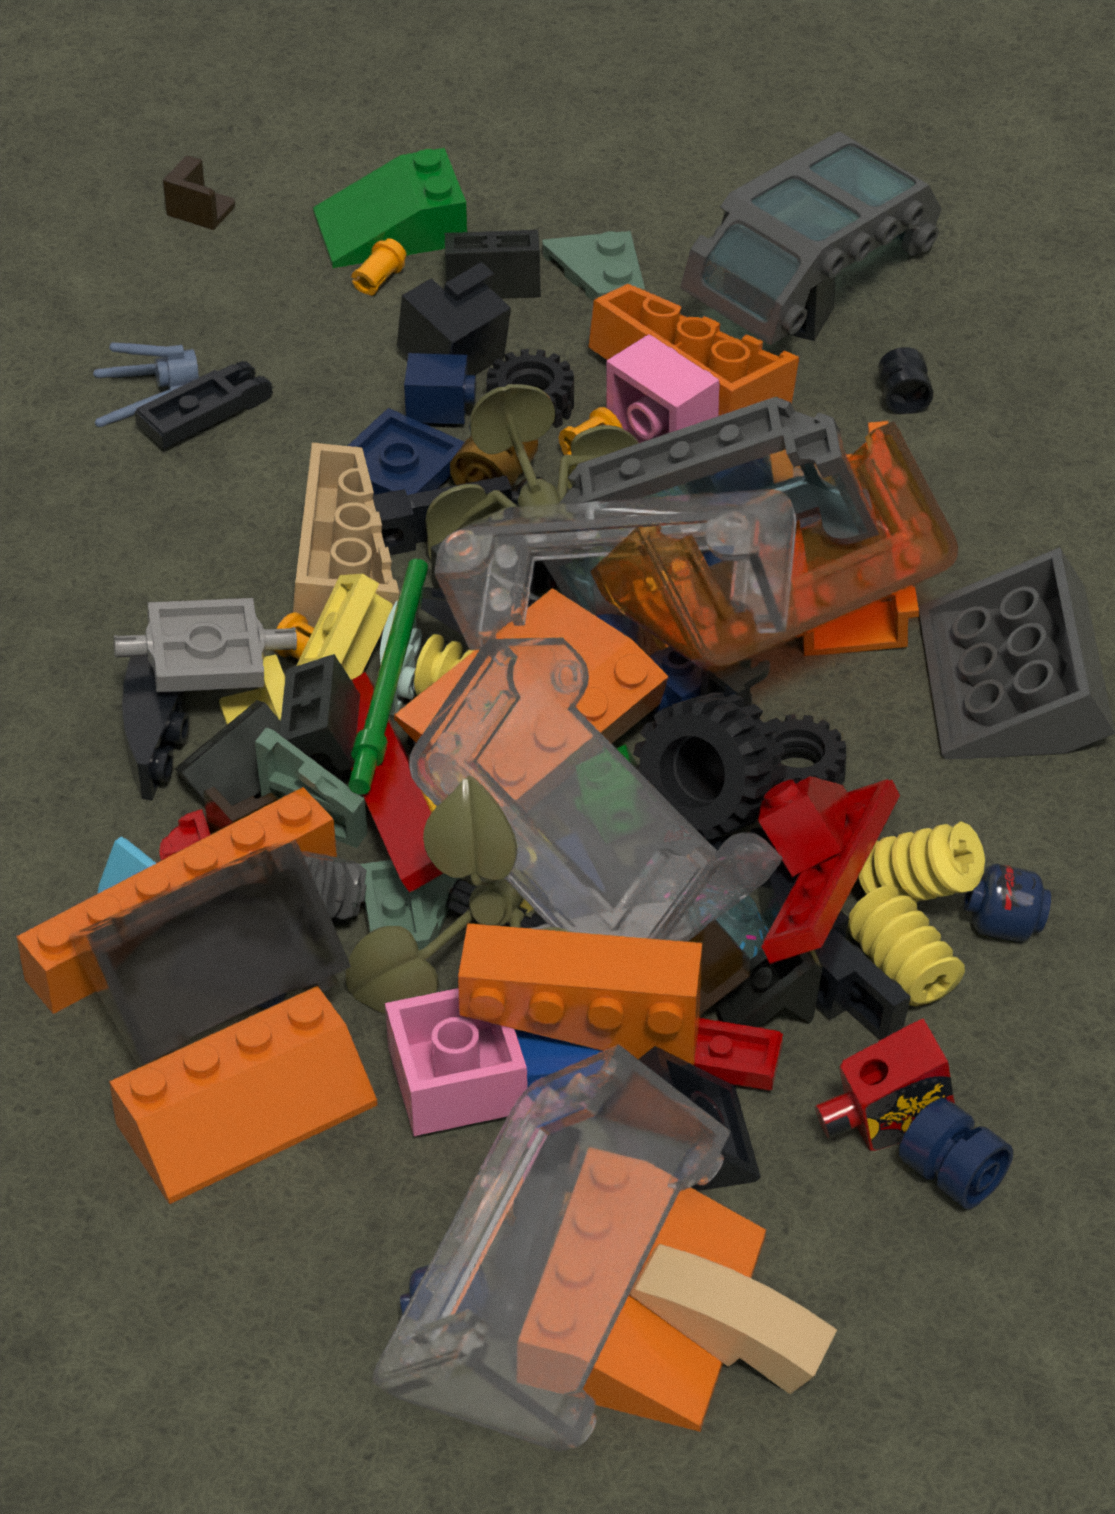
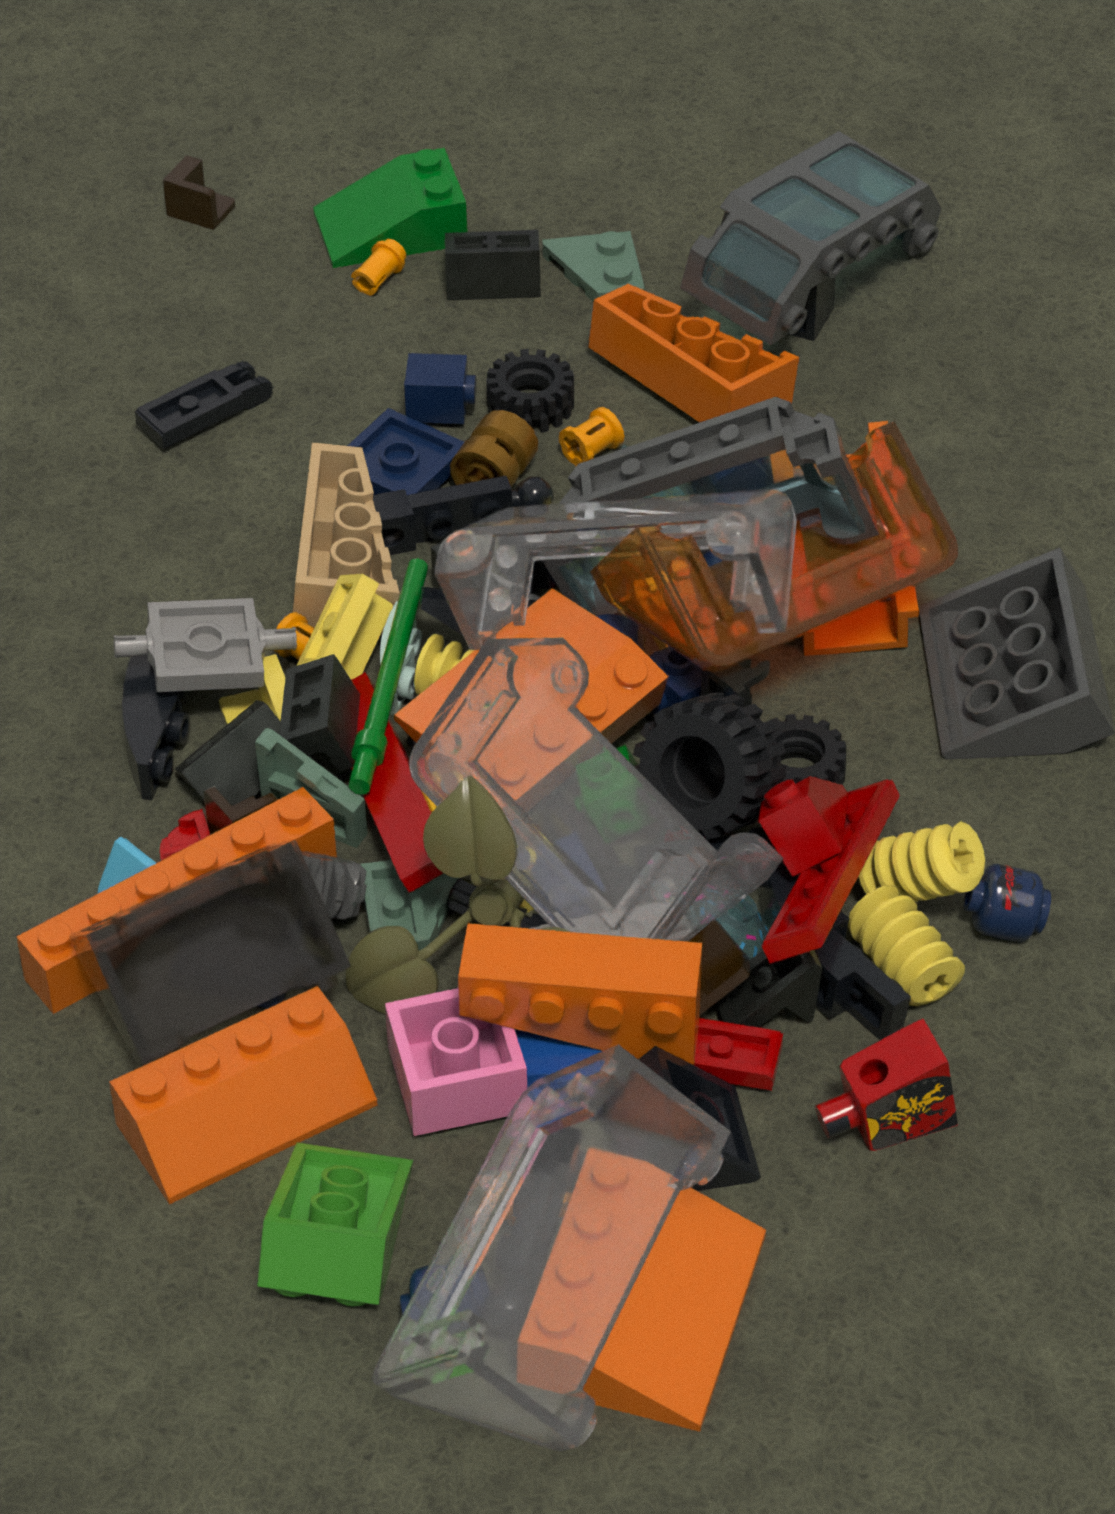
sand blue plant [93,342,199,427] -> none
black plate [397,262,511,375] -> none
olive plant [426,384,639,559] -> none
bright pink brick [606,334,719,443] -> none
tan slope [629,1244,837,1394] -> none
black wheel [878,347,934,415] -> none
dark blue wheel [899,1098,1014,1209] -> none
none -> bright green slope [257,1142,413,1306]

